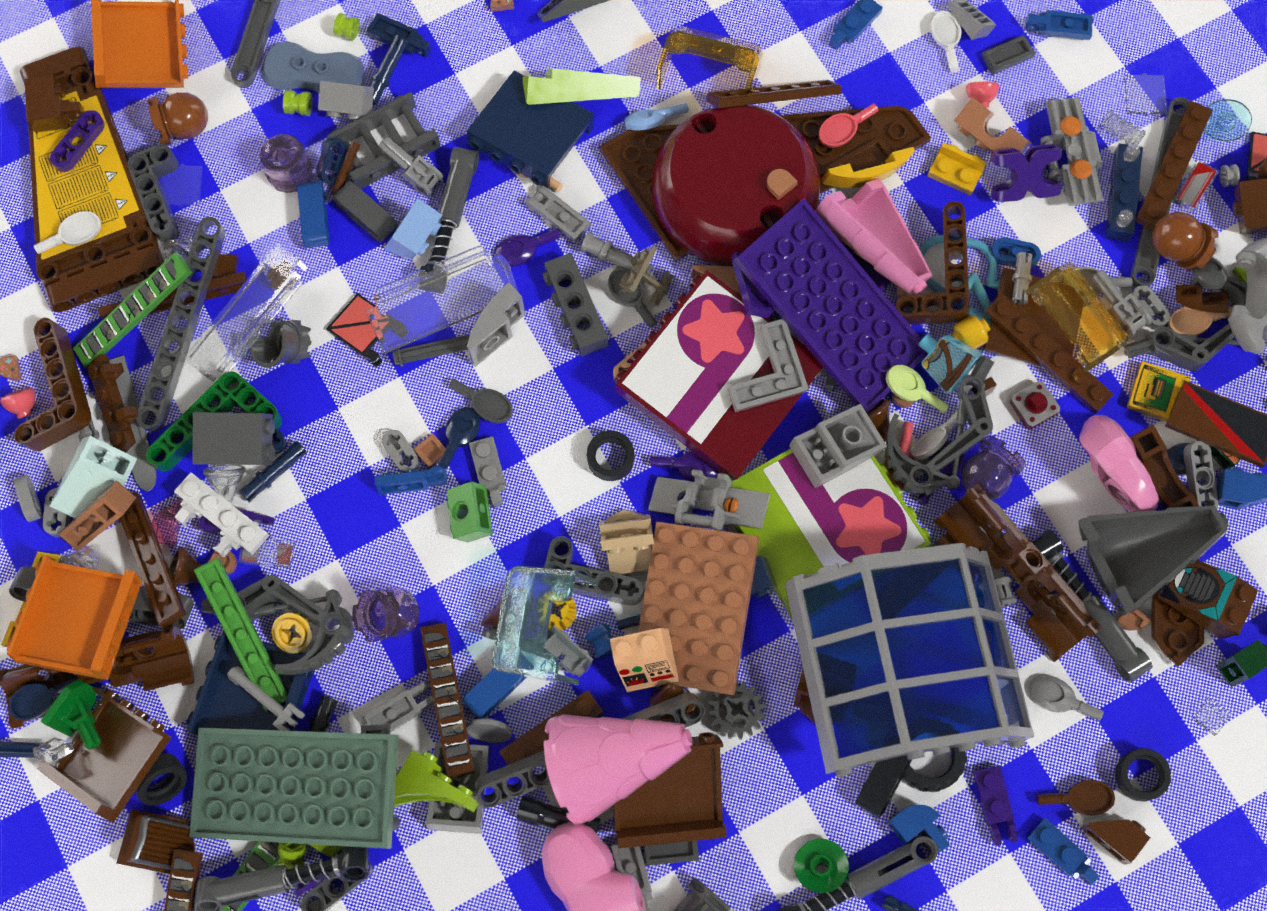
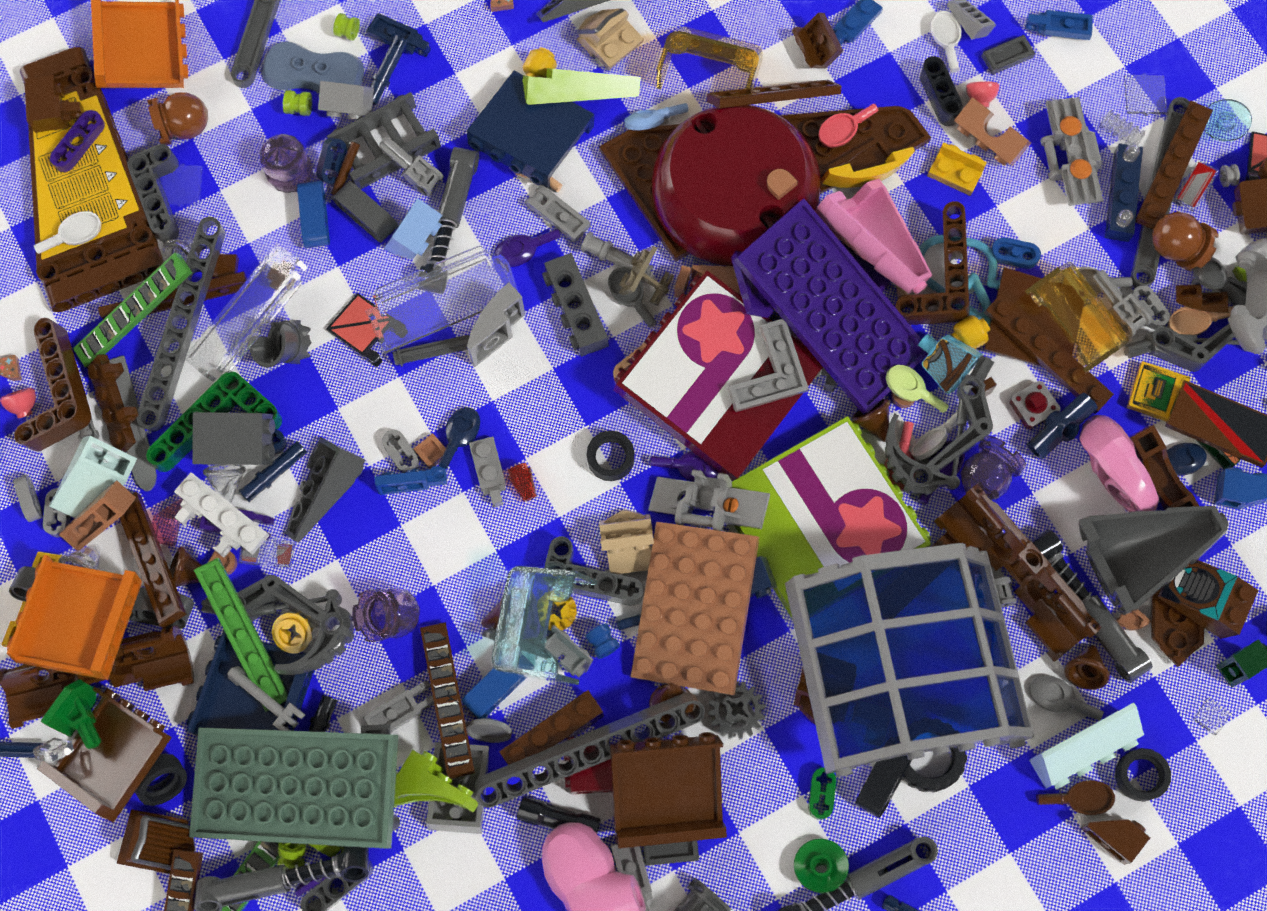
dark blue piece [9,677,79,720] -> none
bright green brick [447,482,493,542] -> none
dark grey piece [449,379,513,424] -> none
bright pink cone [544,714,693,825] -> none
light nougat slope [610,628,679,692] -> none
light grey slope [789,404,887,488] -> none
blue brick [886,804,950,853] -> none
dark purple hinge [973,766,1018,846] -> none
dark purple piece [991,144,1062,202] -> none
light grey pin [1011,252,1033,304] -> none
blue hinge [1026,818,1100,885] -> none
light grey beam [1183,441,1218,509] -> none
none -> dark grey wedge [285,437,365,543]
none -> clear red cone [507,463,537,502]
none -> yellow head [522,47,557,78]
none -> tan piece [577,8,644,71]
none -> nougat tile [674,265,691,298]
none -> reddish brown bracket [792,12,844,69]
none -> green beam [808,767,836,820]
none -> black beam [920,56,963,127]
none -> dark blue piece [1026,392,1098,460]
none -> light aqua slope [1029,703,1144,790]
none -> reddish brown hat [1064,645,1110,690]

